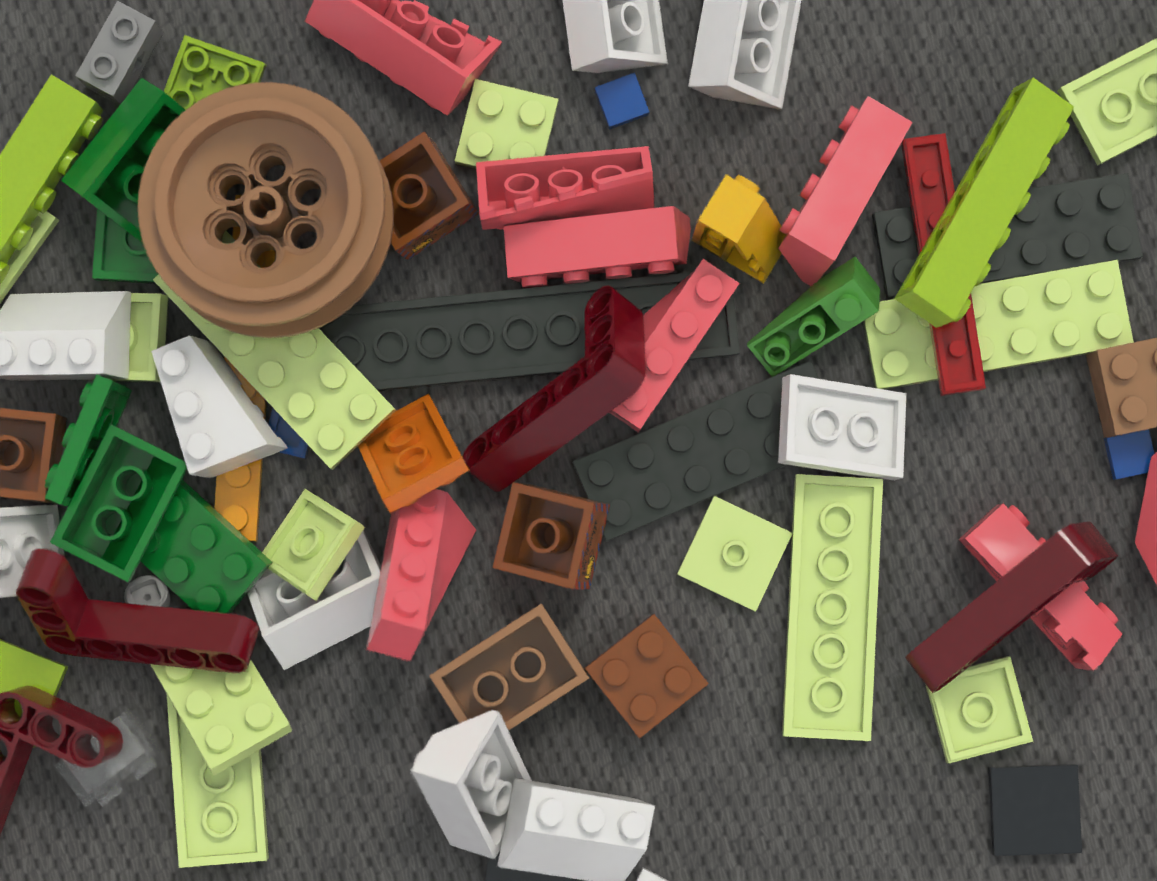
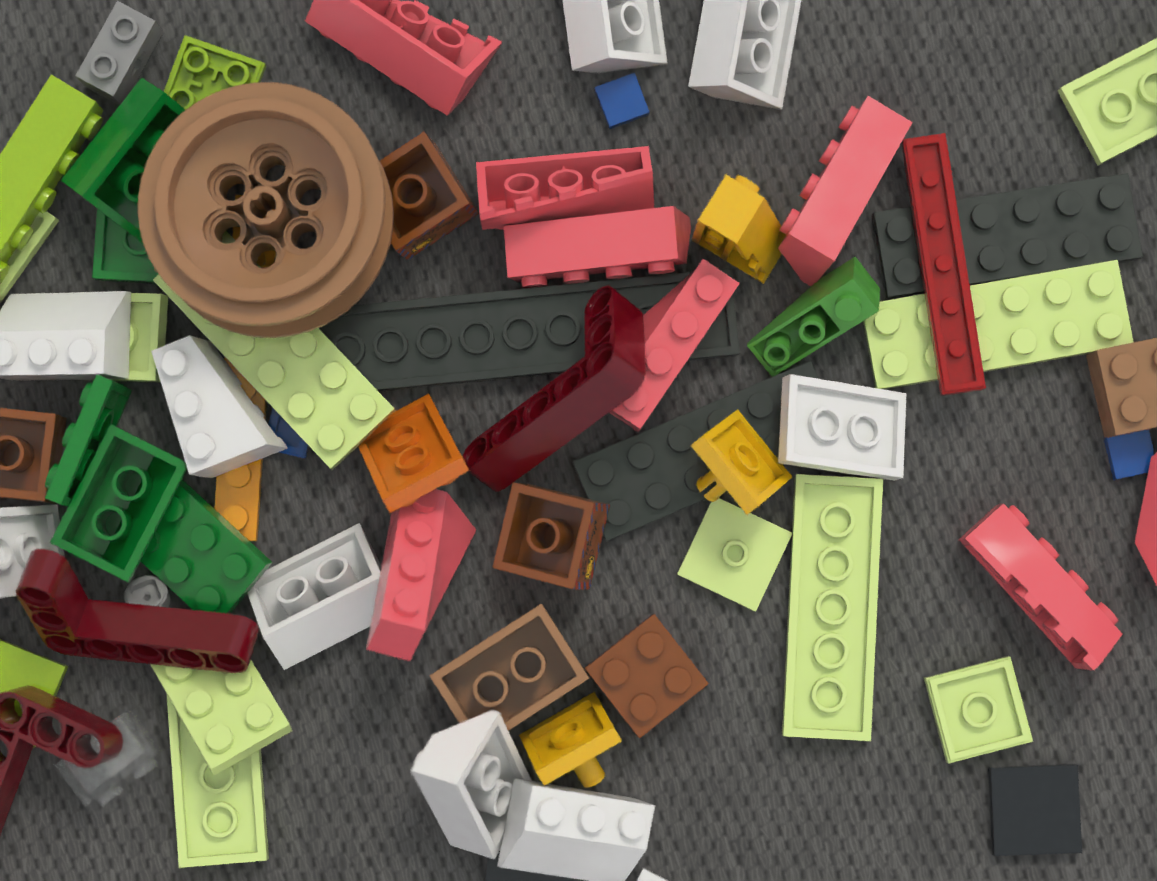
yellowish green plate [262,489,365,601] -> none
yellowish green plate [455,79,558,169] -> none
lime brick [894,77,1074,328] -> none
dark red beam [905,521,1118,693] -> none
none -> yellow tile [519,692,622,788]
none -> yellow tile [691,409,792,515]

